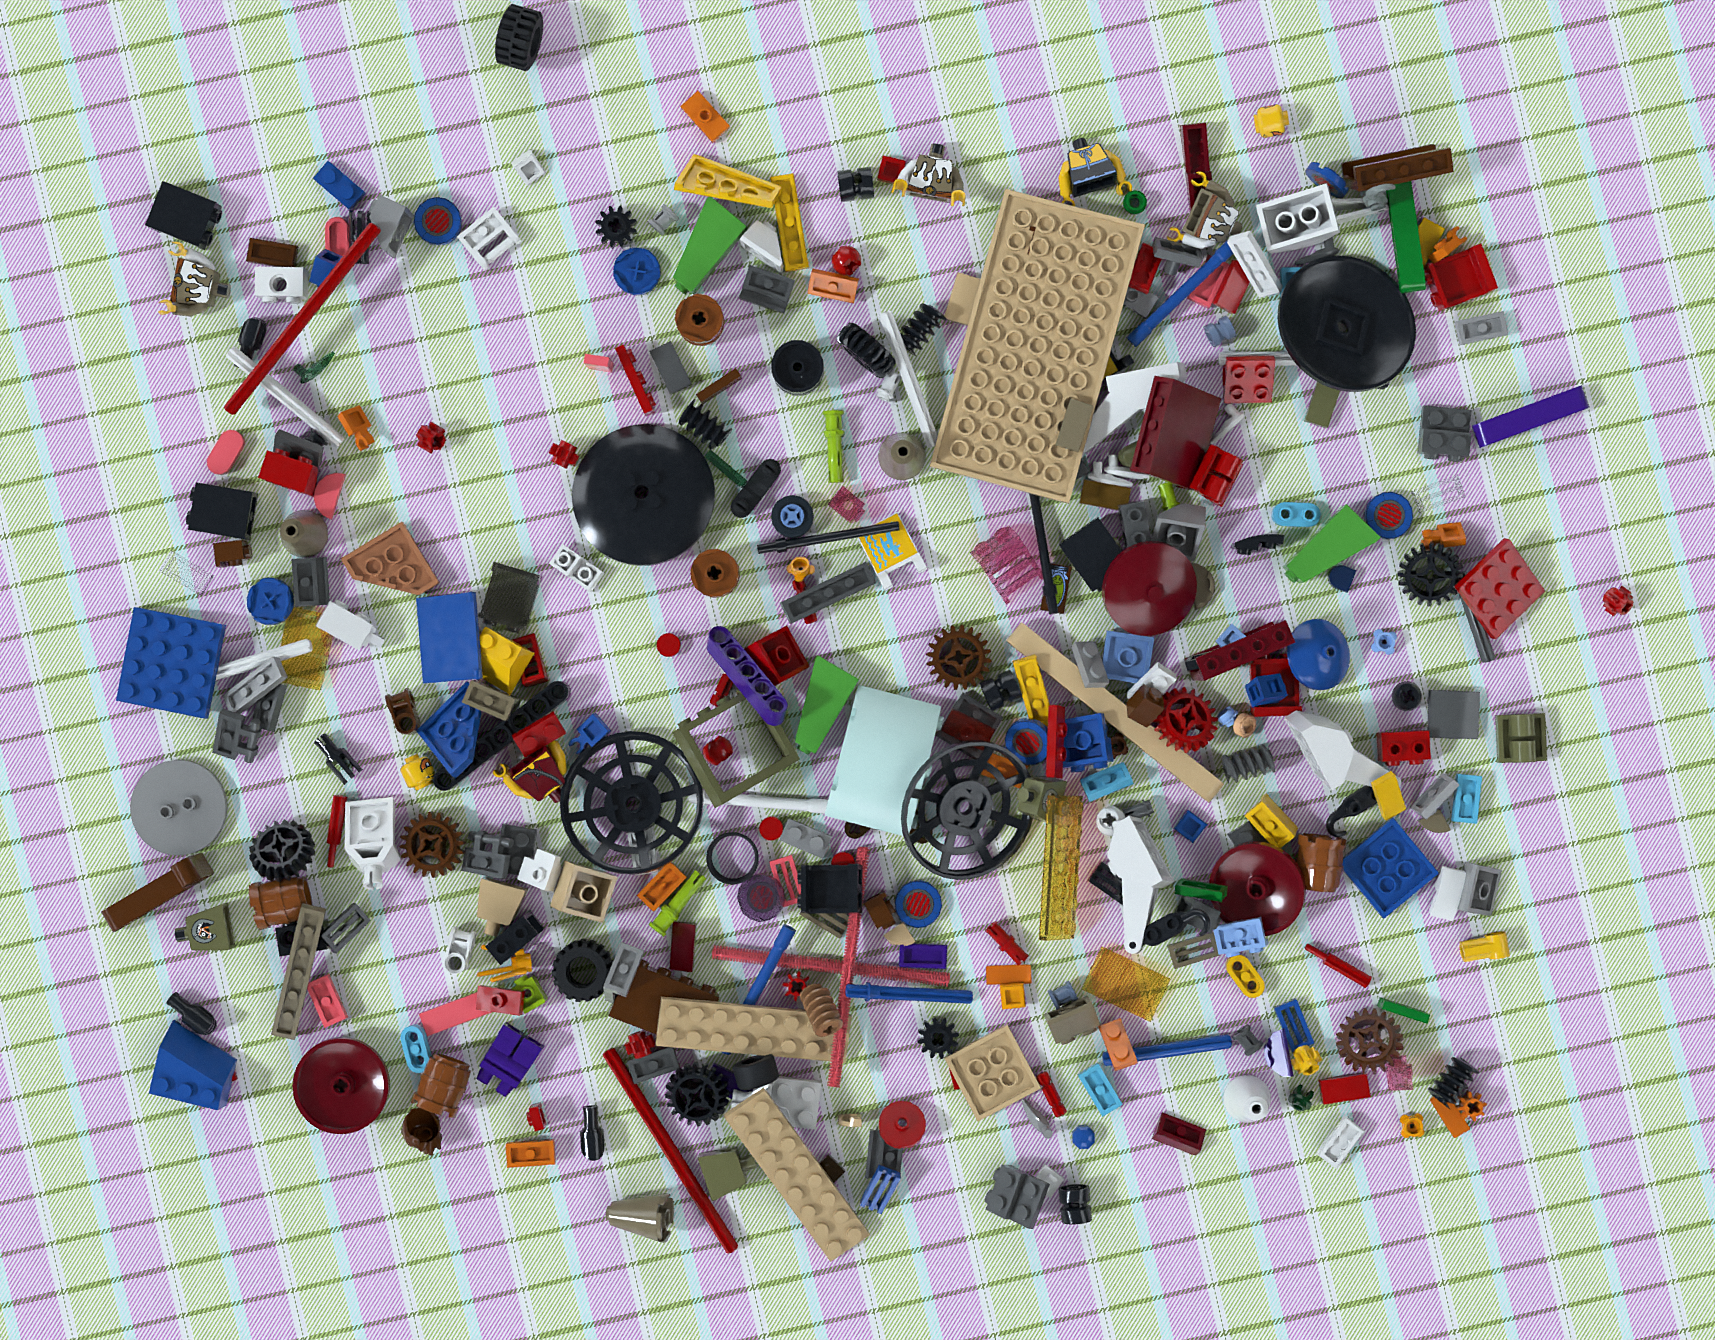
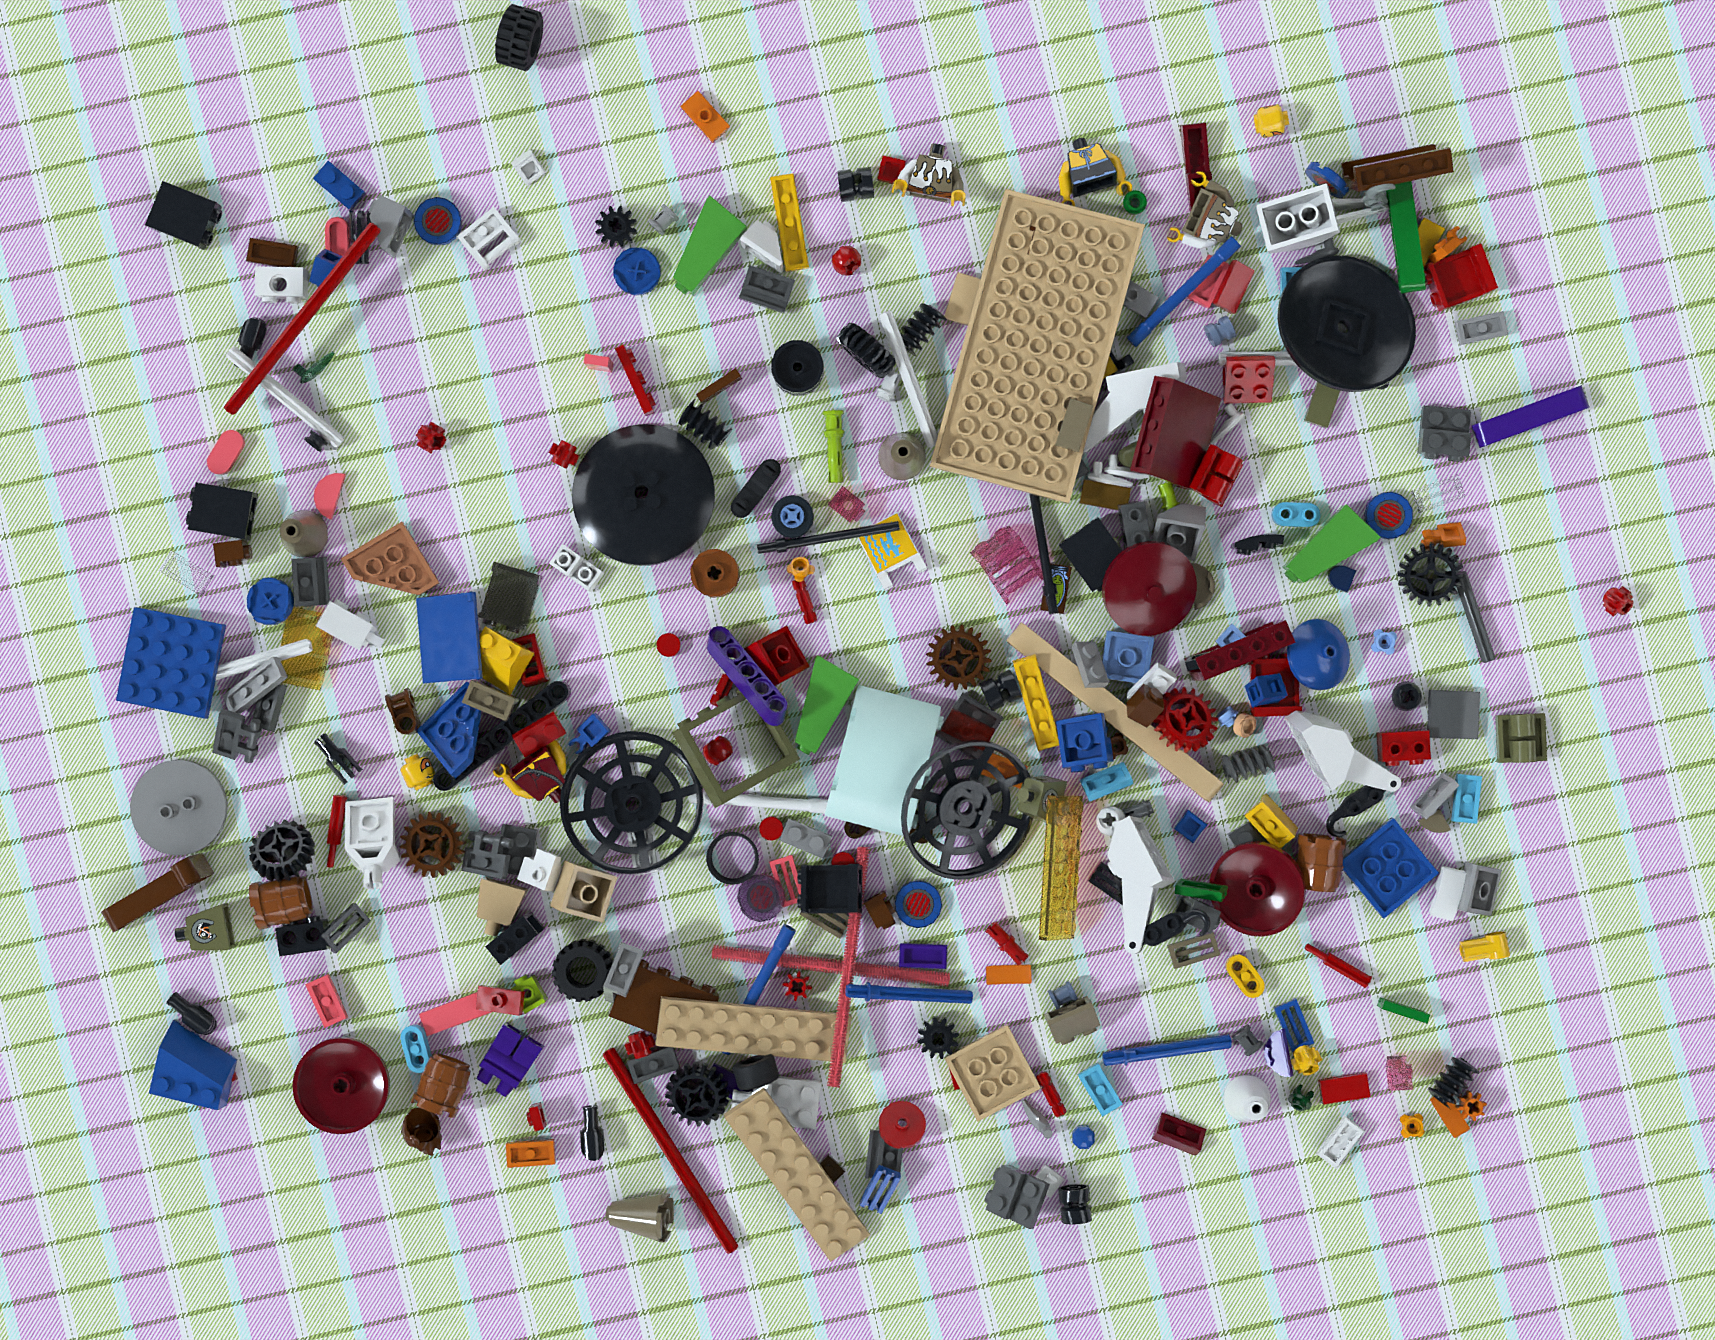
torso [158,241,231,317] -> none
red slope [258,448,318,497] -> none
dark tan plate [271,903,326,1040] -> none
dark grey plate [273,429,324,474] -> none
orange plate [337,405,375,451] -> none
white piece [444,926,477,974] -> none
light orange plant [477,945,532,982] -> none
orange plate [636,862,687,912] -> none
lime pin [648,869,707,937] -> none
dark grey tile [649,341,692,395] -> none
dark red slope [669,922,697,972] -> none
yellow wing [674,154,782,208] -> none
dark orange piece [675,294,725,346] -> none
olive torso [698,1147,758,1201] -> none
clear green tile [705,449,748,488] -> none
dark grey plate [780,562,876,624] -> none
medium nougat piece [800,983,843,1037] -> none
orange plate [807,268,859,304] -> none
tan tile [838,1113,862,1127] -> none
tan tile [883,922,916,946] -> none
light orange tile [1000,982,1026,1009] -> none
tile [1005,718,1048,765] -> none
red plate [1046,705,1067,779] -> none
clear yellow piece [1081,946,1171,1022] -> none
orange plate [1098,1018,1138,1071] -> none
red plate [1128,243,1162,294] -> none
dark grey tile [1152,237,1203,276] -> none
light blue bracket [1213,917,1269,957] -> none
white plate [1227,231,1283,298] -> none
reddish brown gear [1336,1008,1404,1075] -> none
yellow tile [1371,771,1406,821] -> none
red plate [1454,538,1545,639] -> none

